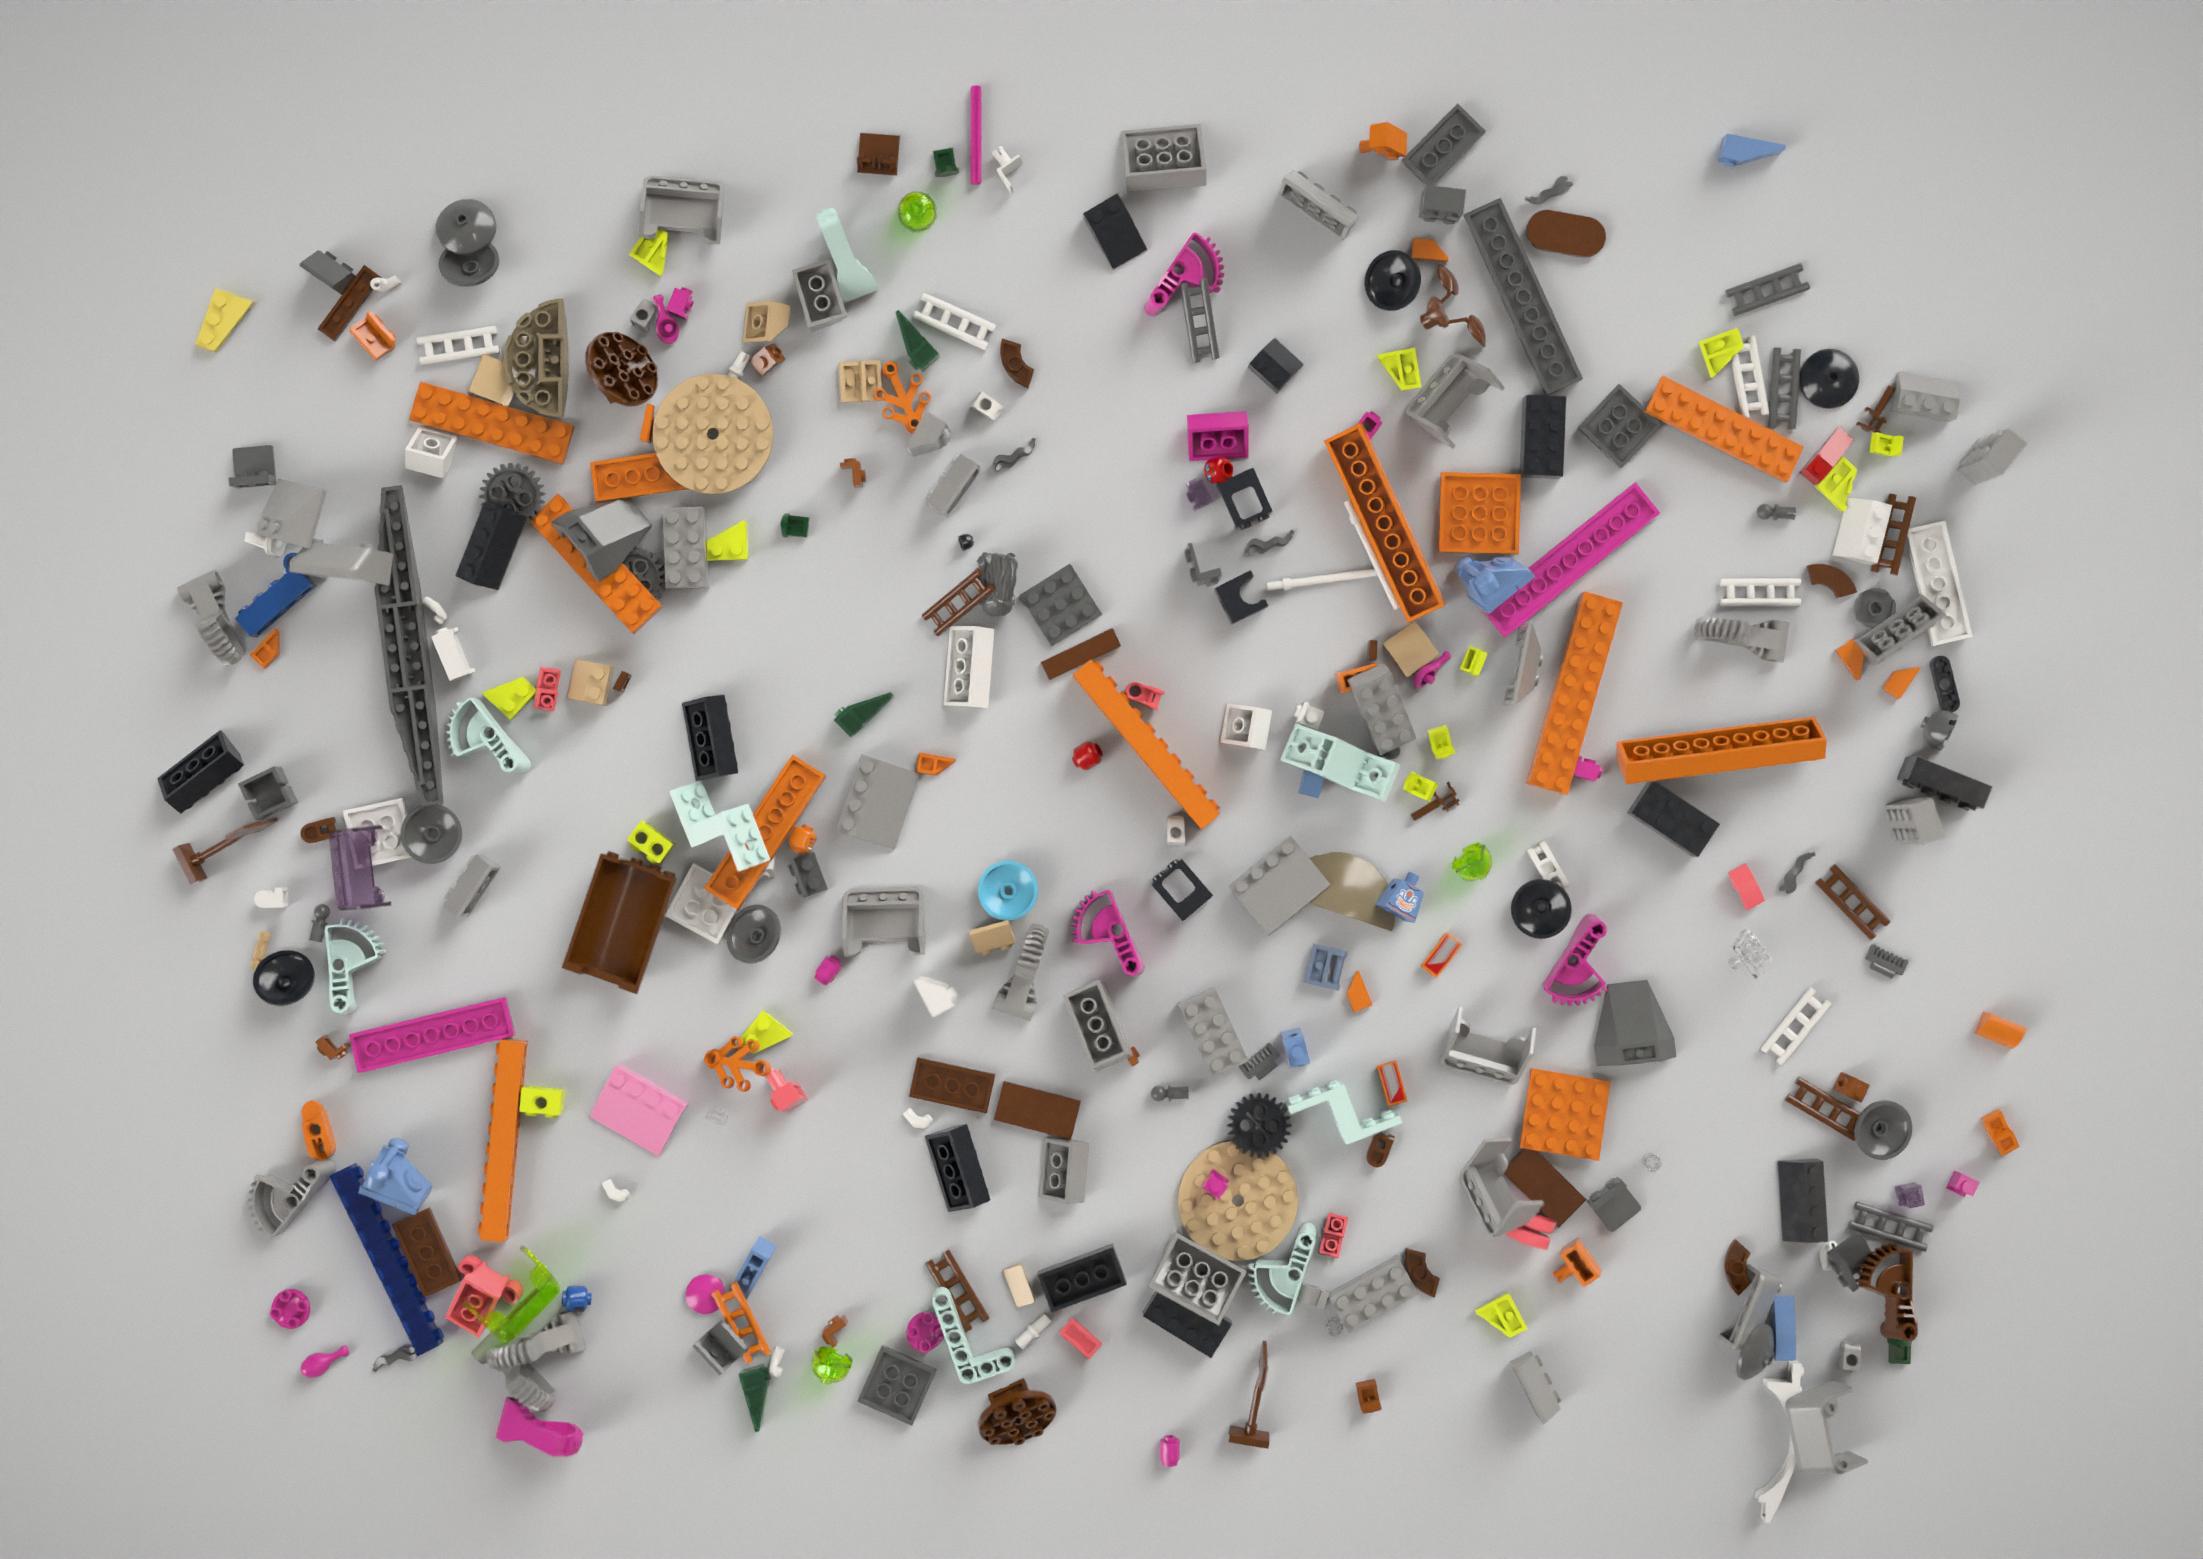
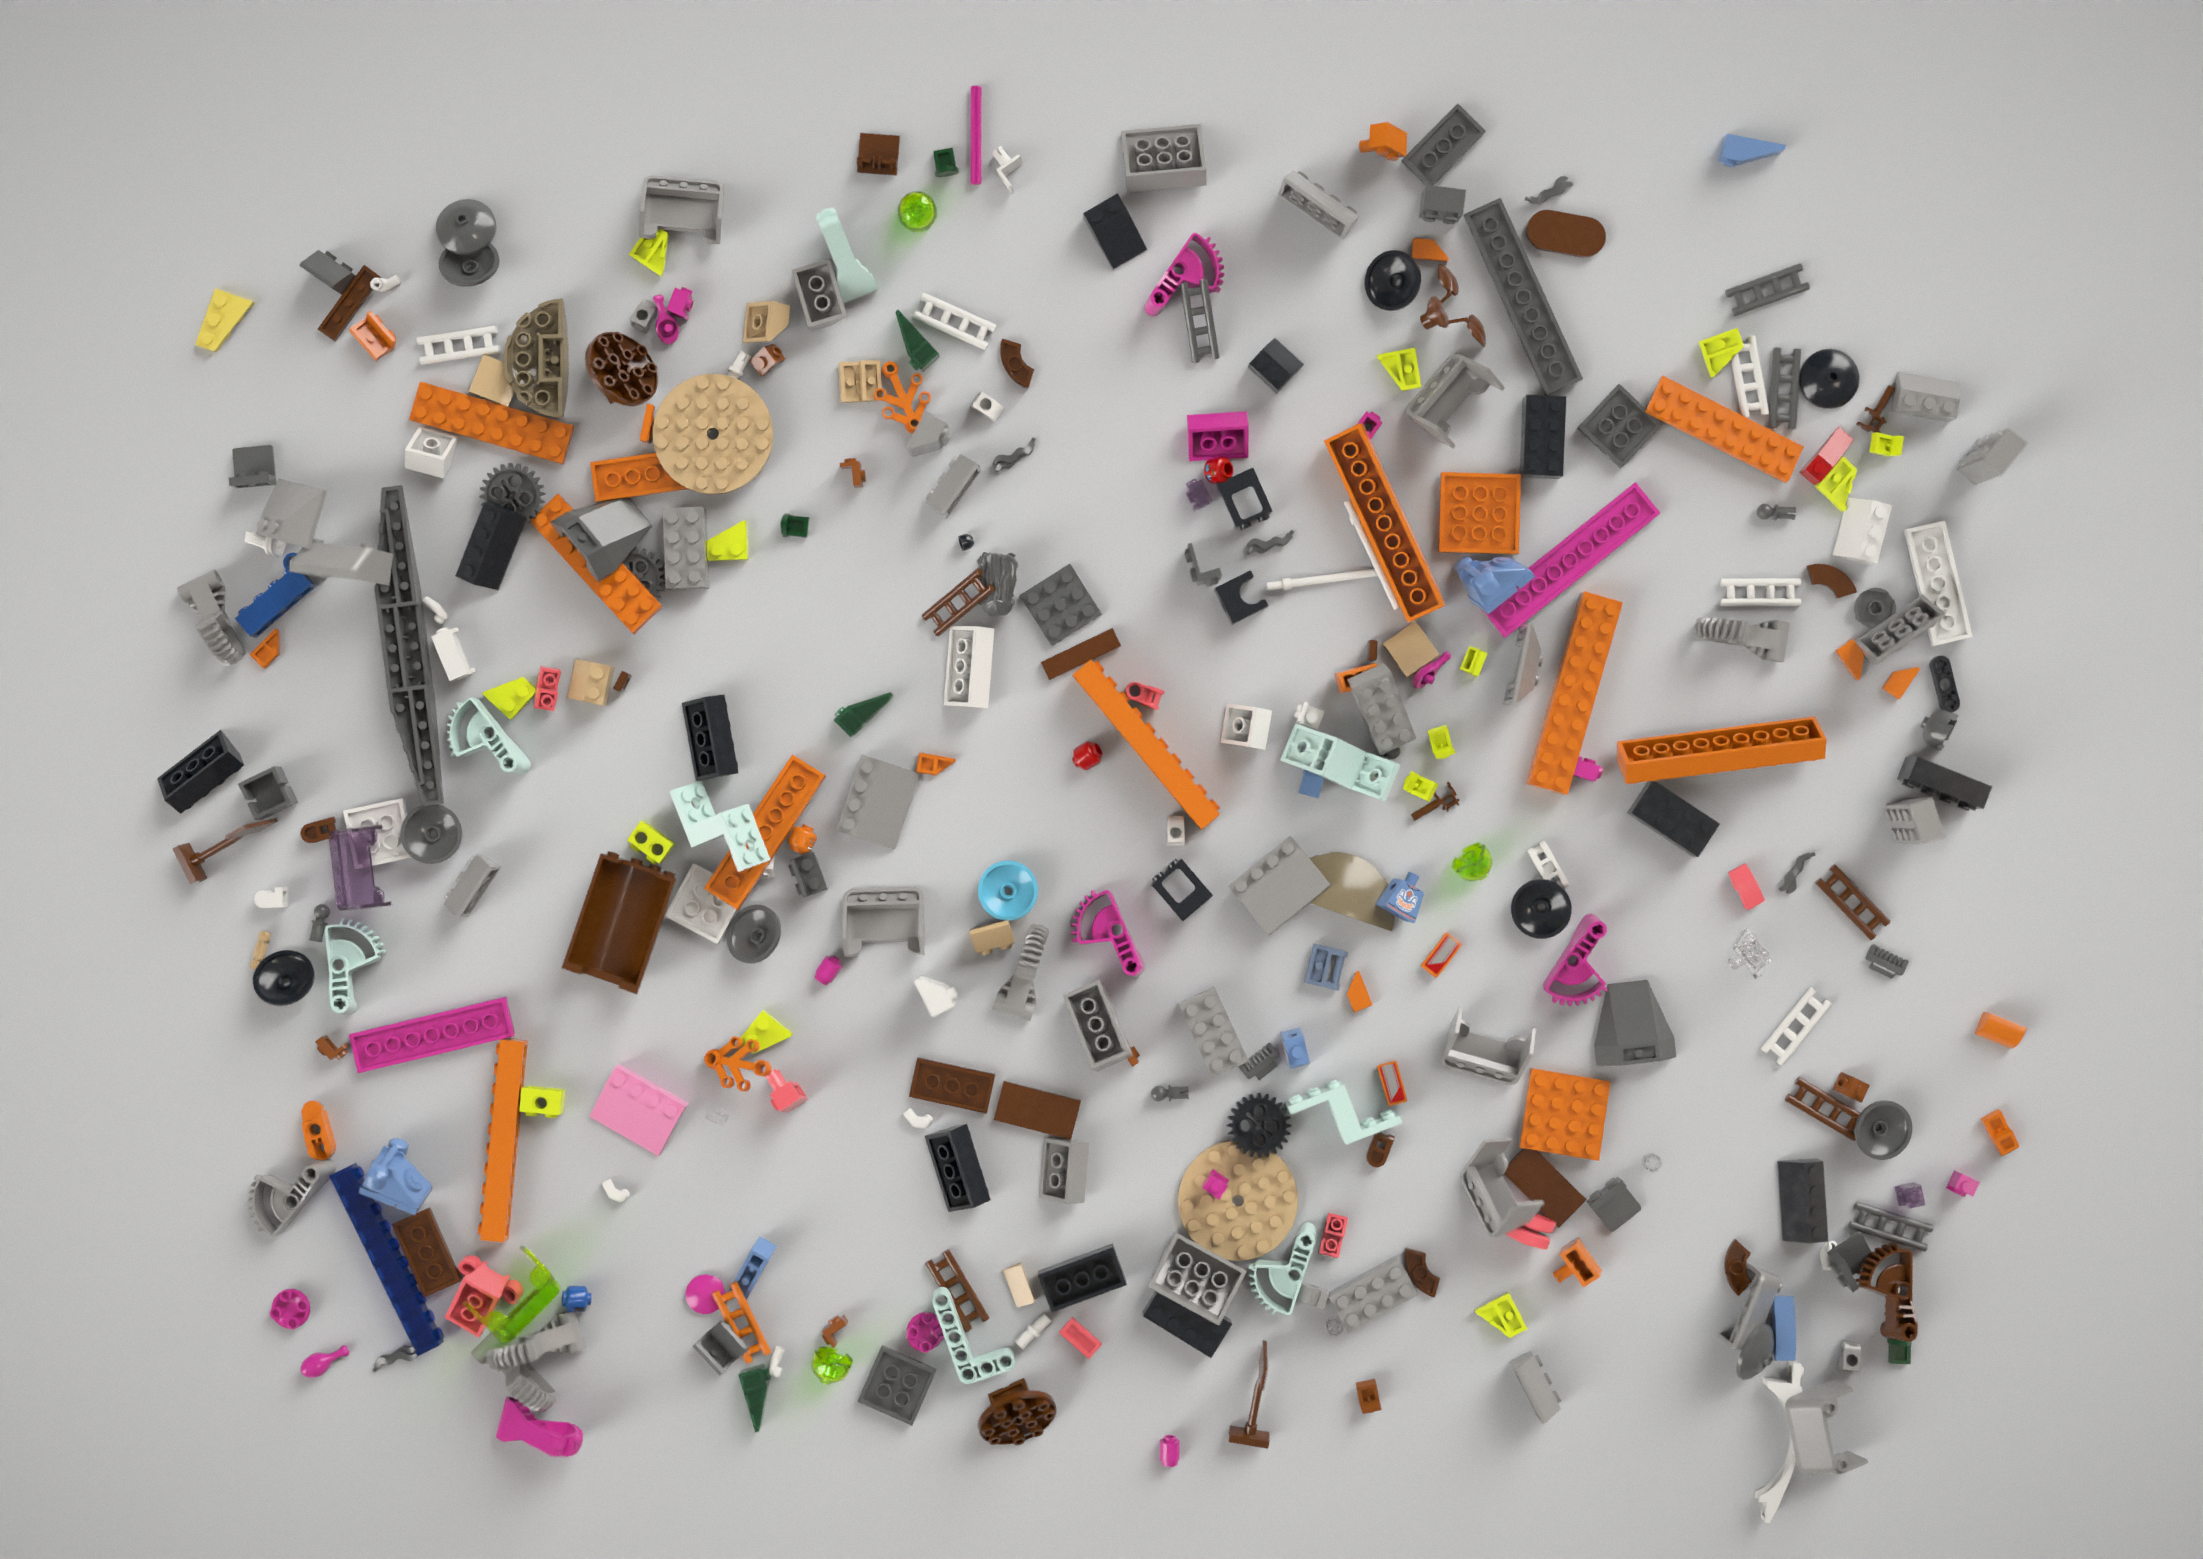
reddish brown bar [1871,494,1916,576] -> none

